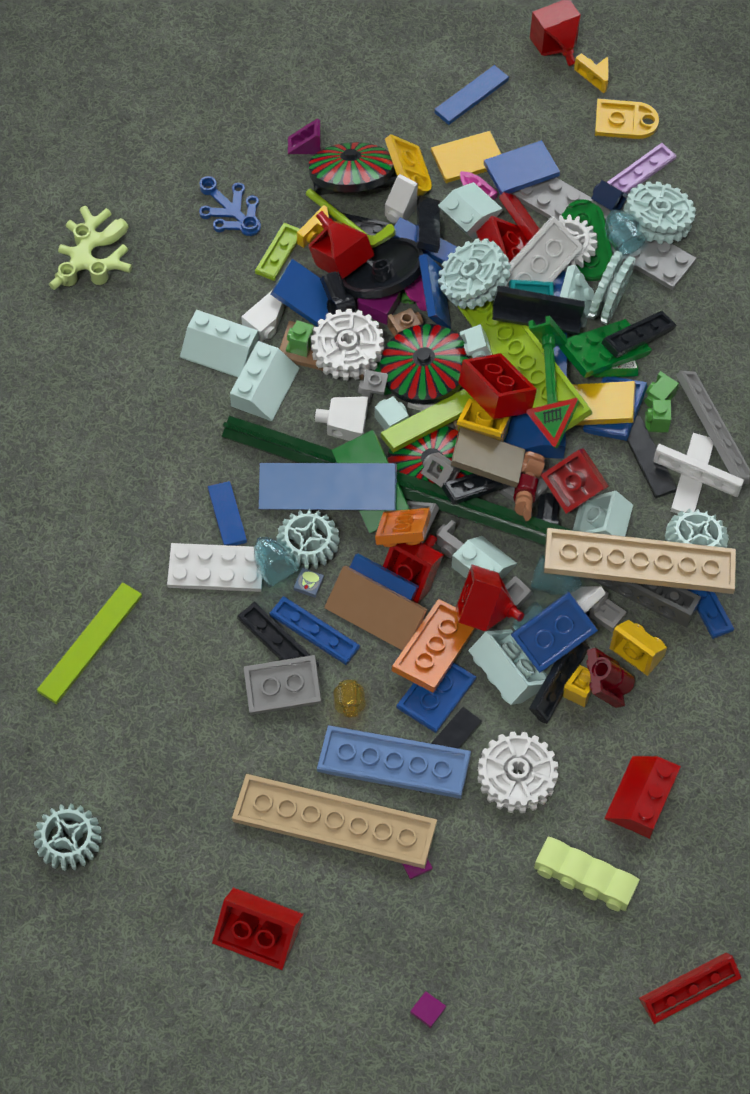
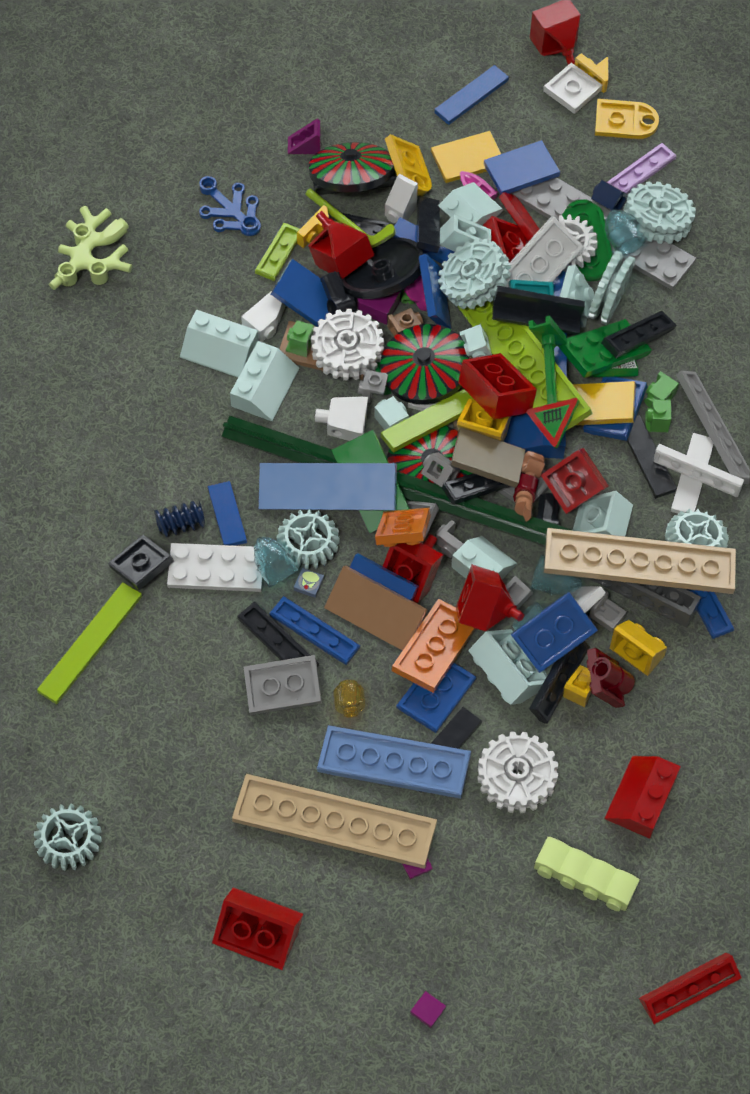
none -> black tile [108,535,174,590]
none -> dark blue piece [154,500,205,537]
none -> light aqua brick [440,214,491,252]
none -> white plate [543,63,603,114]

